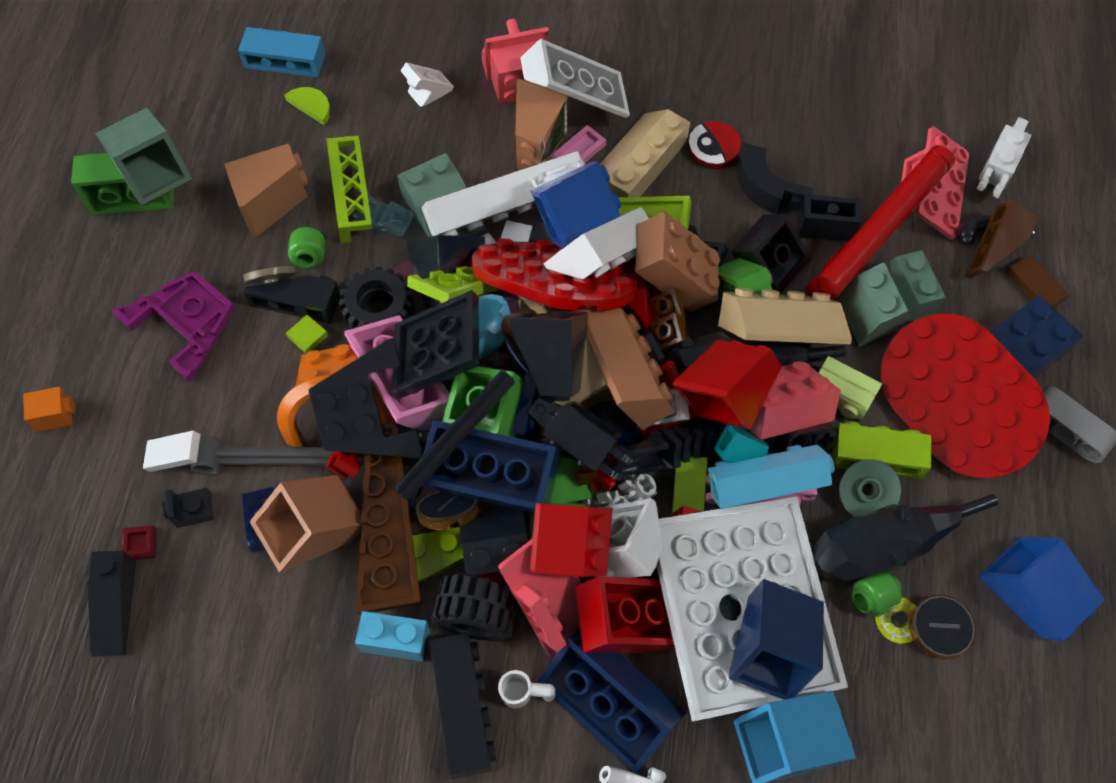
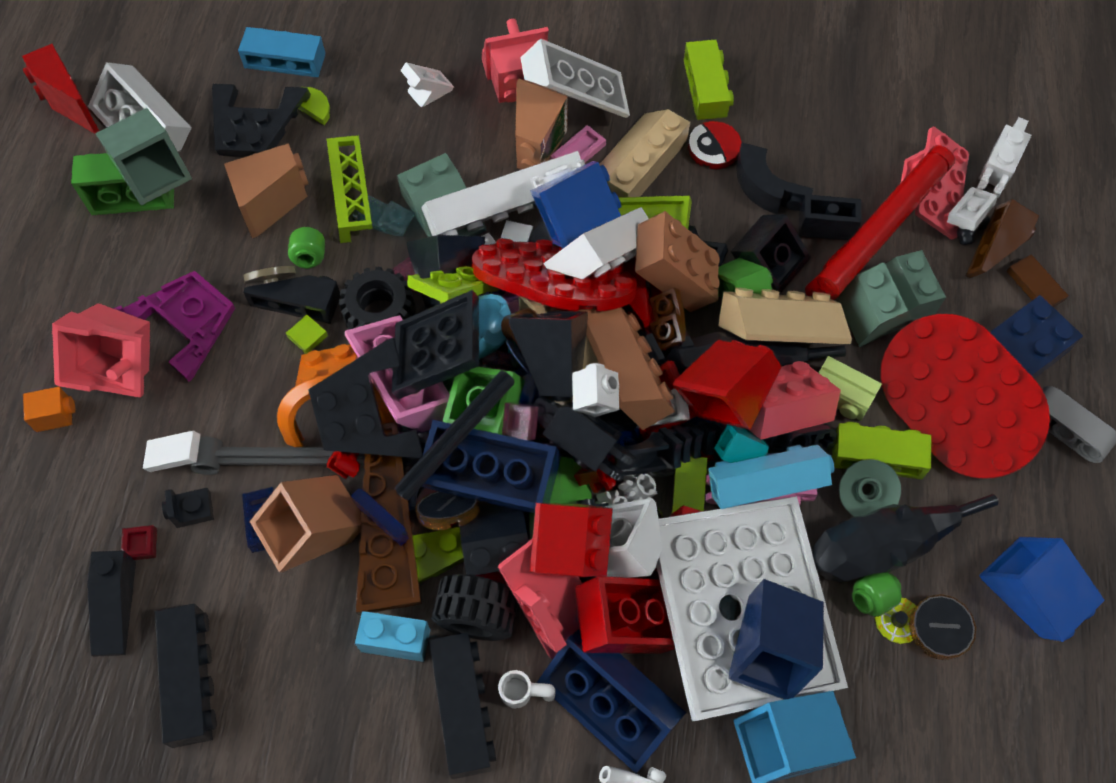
none -> red slope [22,44,99,134]
none -> coral piece [52,303,150,398]
none -> white slope [88,62,191,151]
none -> black brick [155,603,217,748]
none -> black wing [212,84,311,157]
none -> clear blue tile [351,488,409,546]
none -> clear pink plate [502,402,538,440]
none -> white brick [572,363,619,417]
none -> lime brick [684,39,734,120]
none -> white plate [947,187,998,231]

